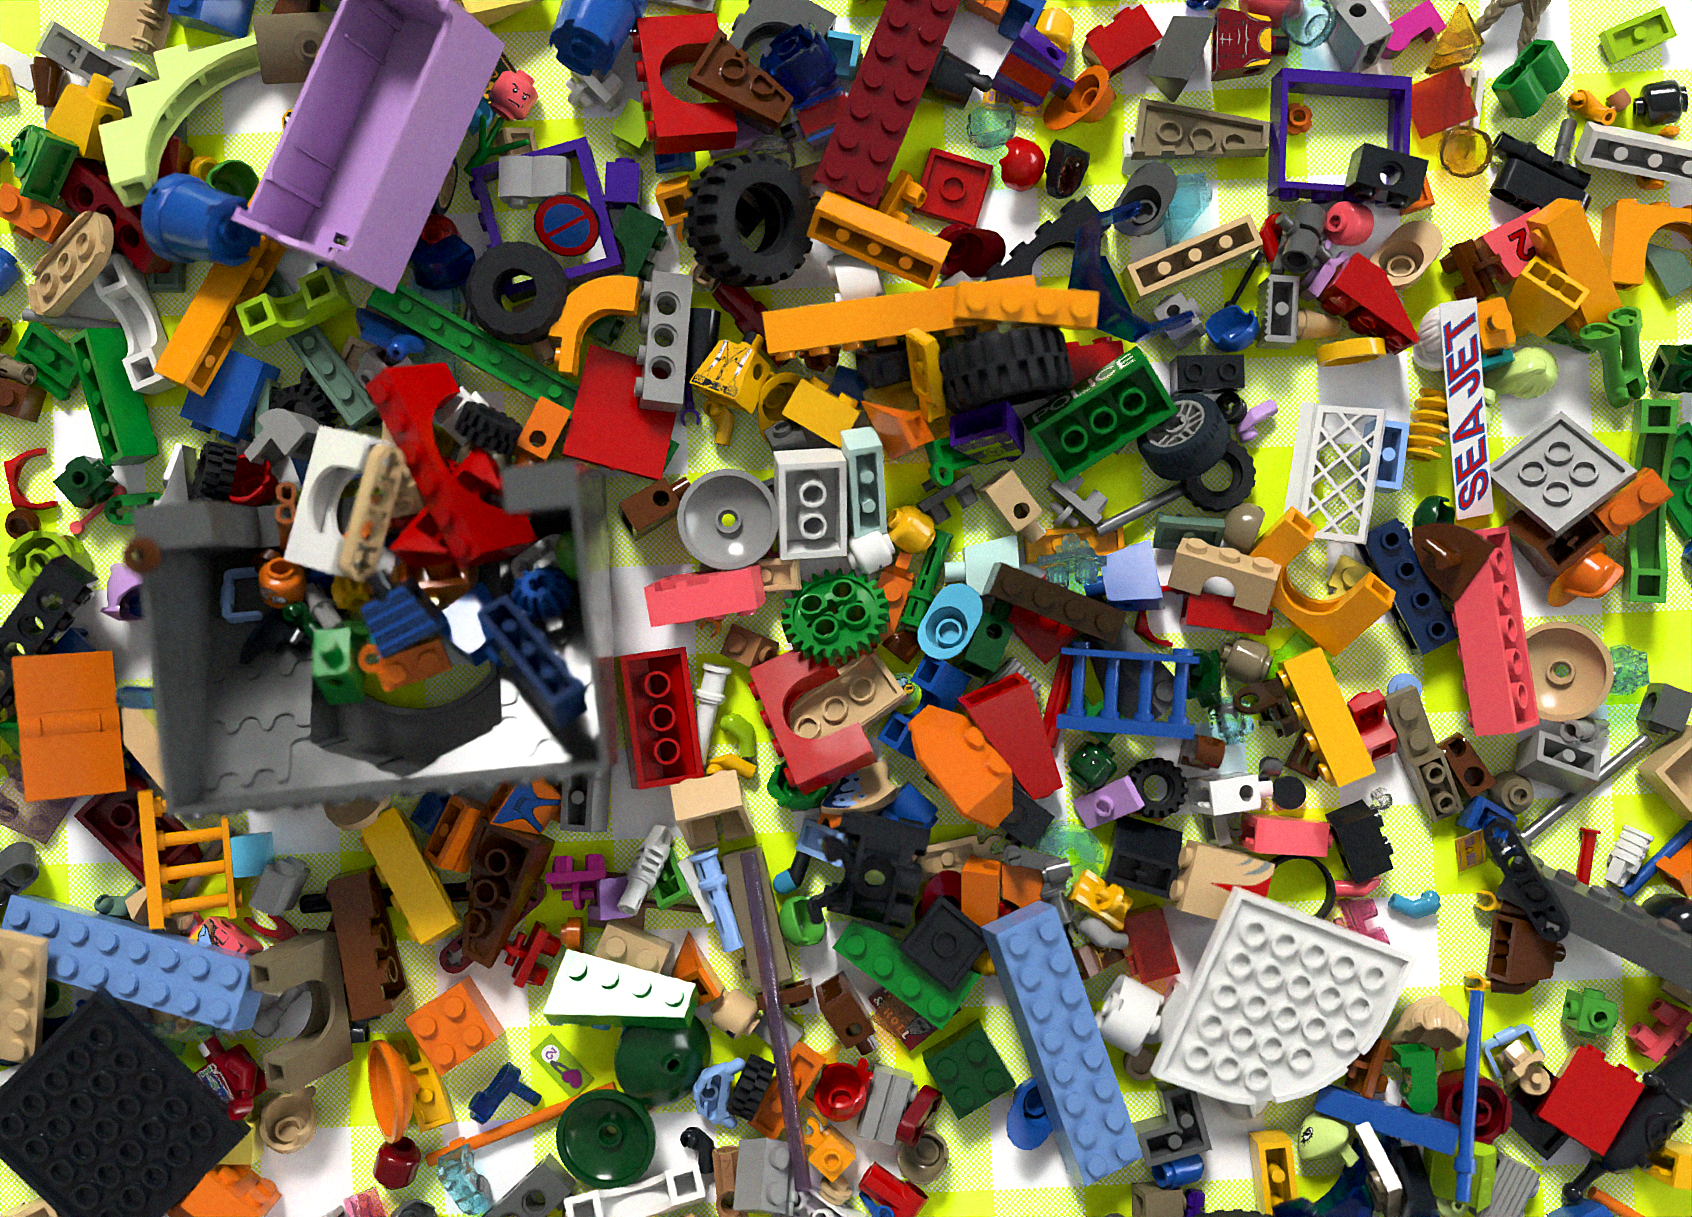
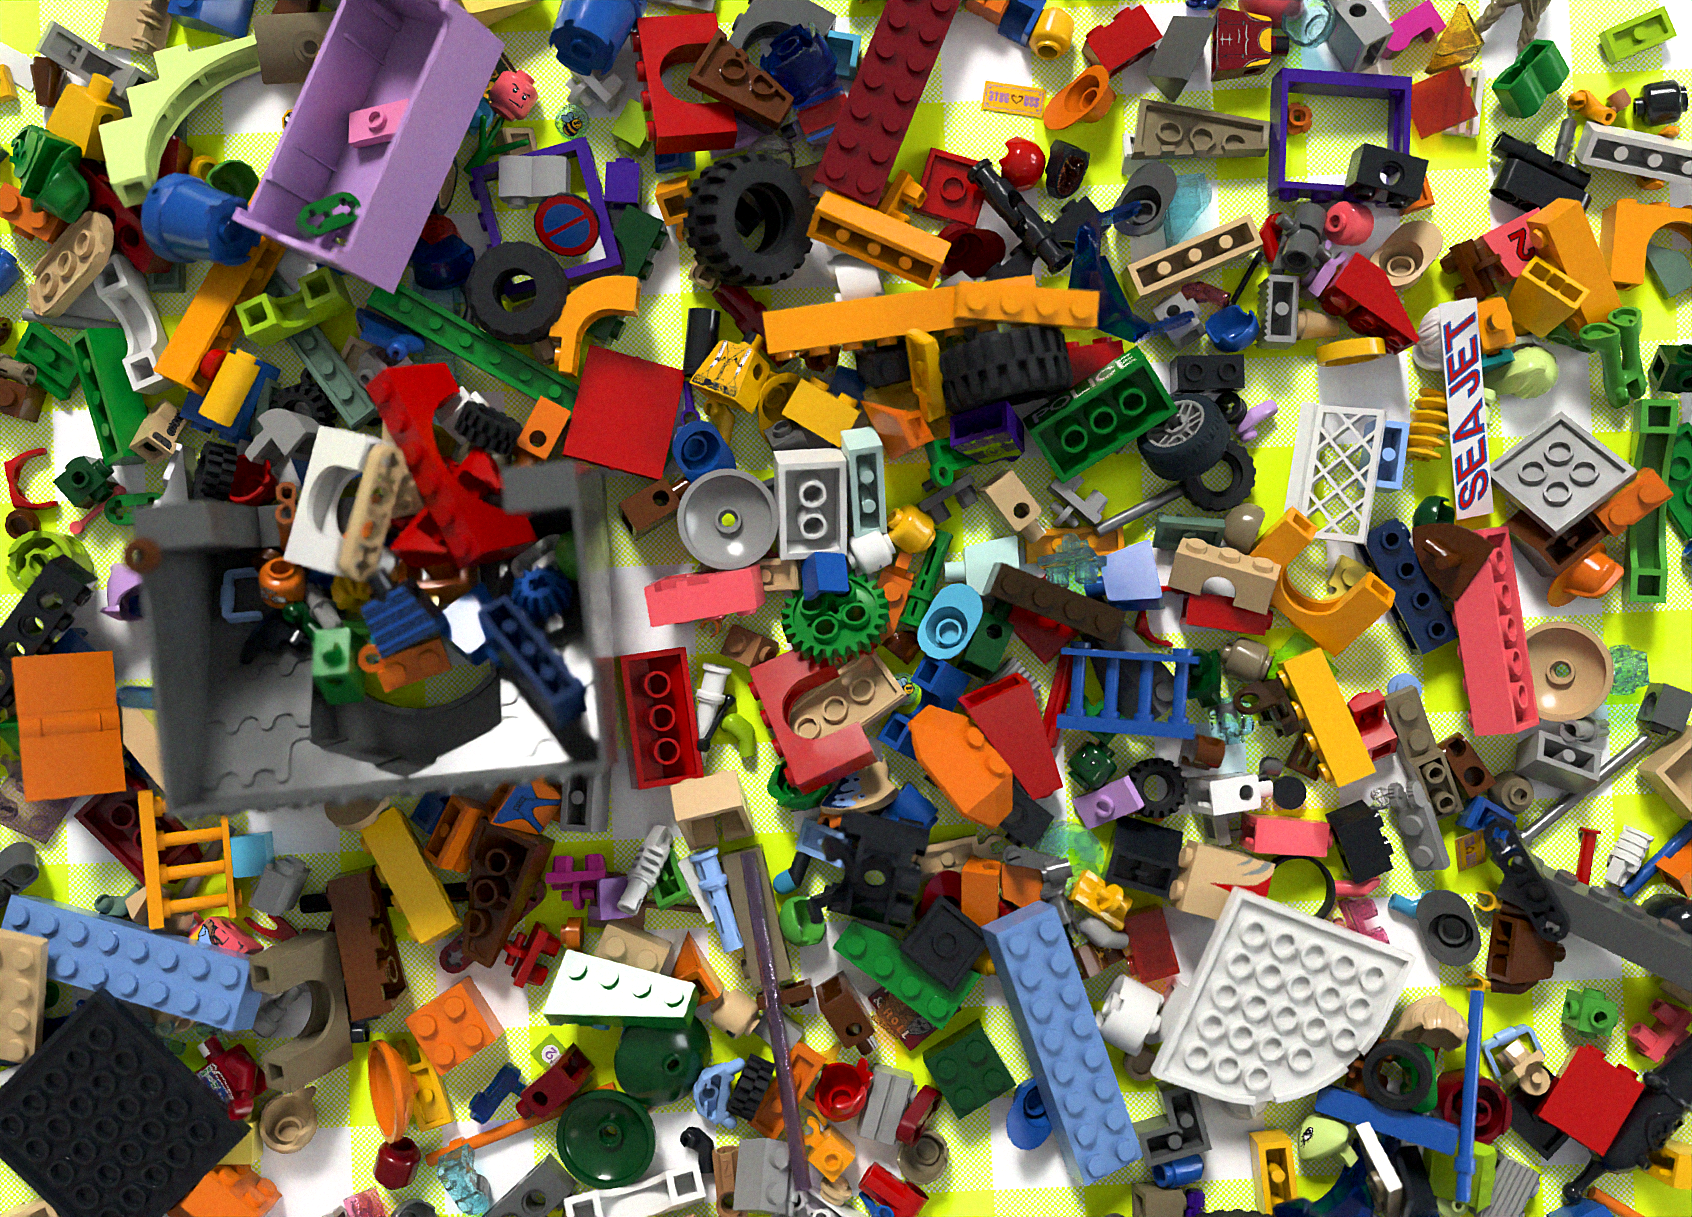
light grey brick [634,270,693,413] -> none
yellow arm [705,753,757,780] -> none
black hat [921,45,993,111] -> none
clear light blue hair [966,103,1017,150] -> none
torso [992,22,1075,106] -> none
clear yellow hair [1436,125,1494,178] -> none
none -> green piece [32,145,90,224]
none -> tan leg [129,398,188,466]
none -> yellow brick [198,349,261,428]
none -> red tile [201,349,227,383]
none -> green beam [296,192,361,239]
none -> bright pink plate [349,99,410,149]
none -> dark red torso [516,1042,595,1120]
none -> clear light blue tile [555,104,590,140]
none -> blue piece [672,420,736,484]
none -> black hinge [697,694,736,752]
none -> blue panel [801,552,849,601]
none -> black piece [967,158,1074,275]
none -> clear pink arm [1181,281,1231,308]
none -> black tyre [1362,1040,1433,1110]
none -> light grey hinge [1387,780,1451,871]
none -> dark grey piece [1416,890,1481,966]
none -> white hand [1514,332,1548,347]

